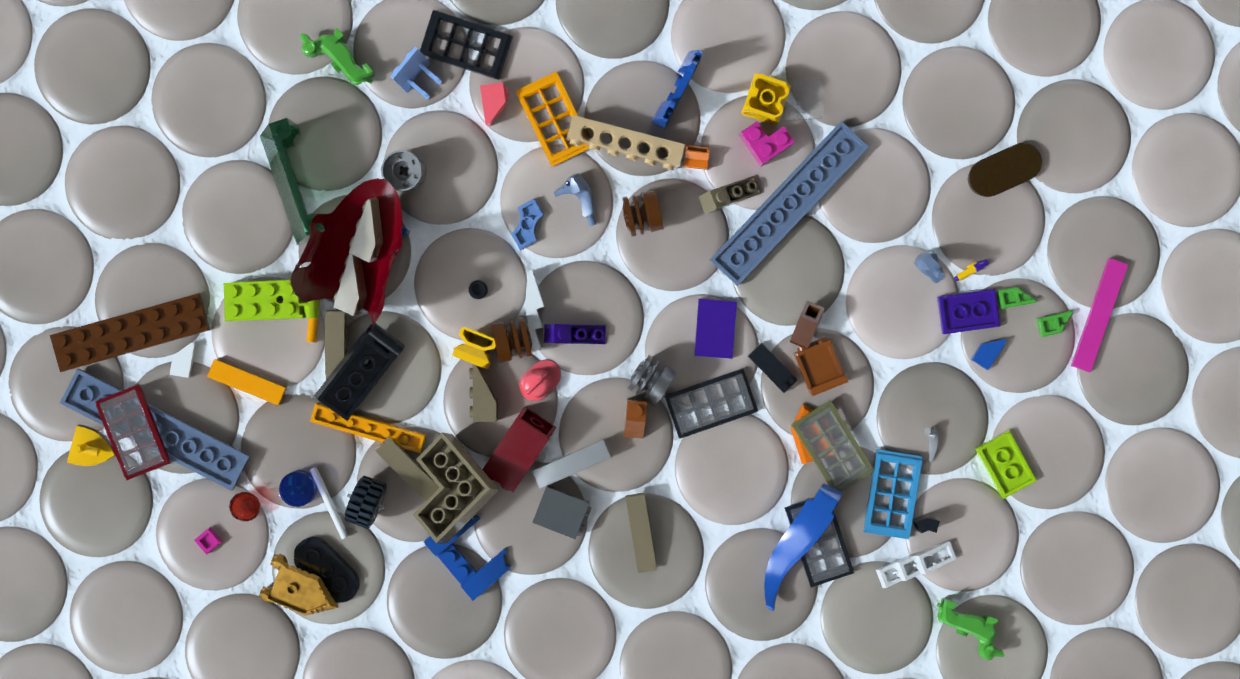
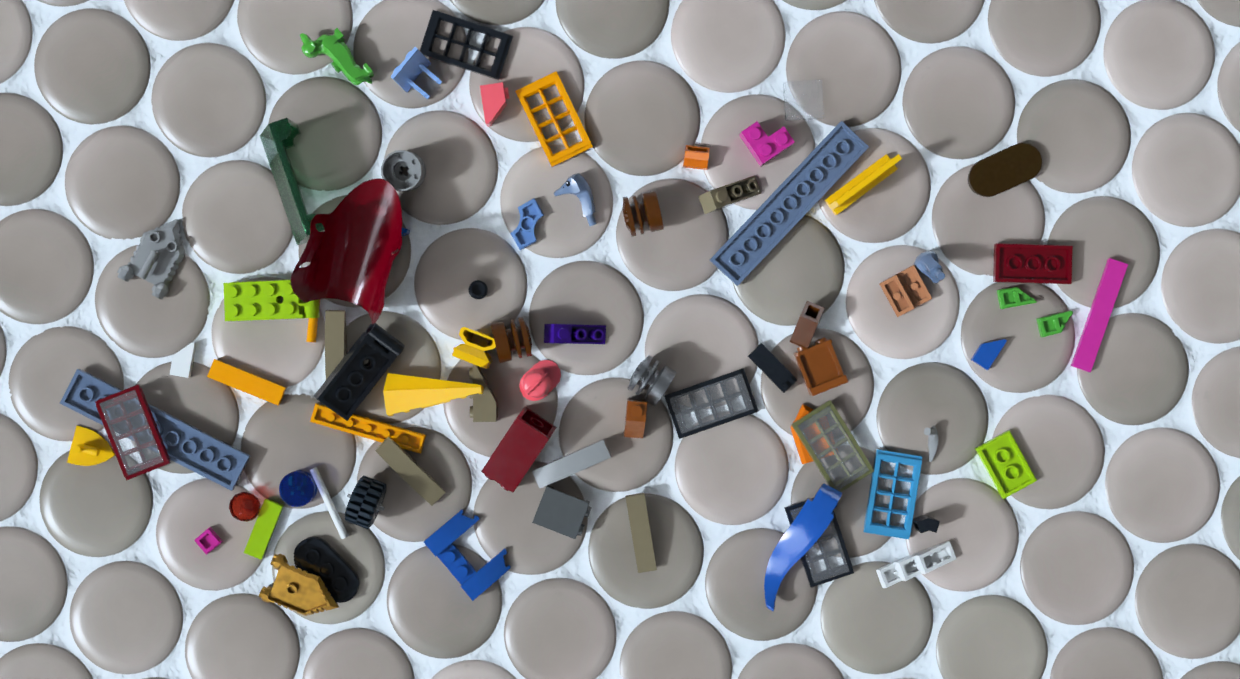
reddish brown plate [50,293,210,372] -> none
slope [333,254,367,316] -> none
dark tan slope [349,197,383,262] -> none
dark tan brick [413,432,499,544] -> none
white slope [526,270,545,351] -> none
tan brick [566,115,685,171] -> none
blue wedge [651,50,703,129] -> none
dark purple tile [694,299,737,359] -> none
yellow piece [741,73,791,125] -> none
dark purple tile [937,289,1000,334] -> none
bright green animal [937,599,1004,660] -> none
piece [954,259,989,281] -> none
none -> light grey shield [117,219,185,299]
none -> lime tile [244,499,284,560]
none -> yellow wedge [383,373,484,416]
none -> yellow fence [824,154,902,215]
none -> nougat slope [879,265,932,317]
none -> dark red plate [993,243,1073,284]

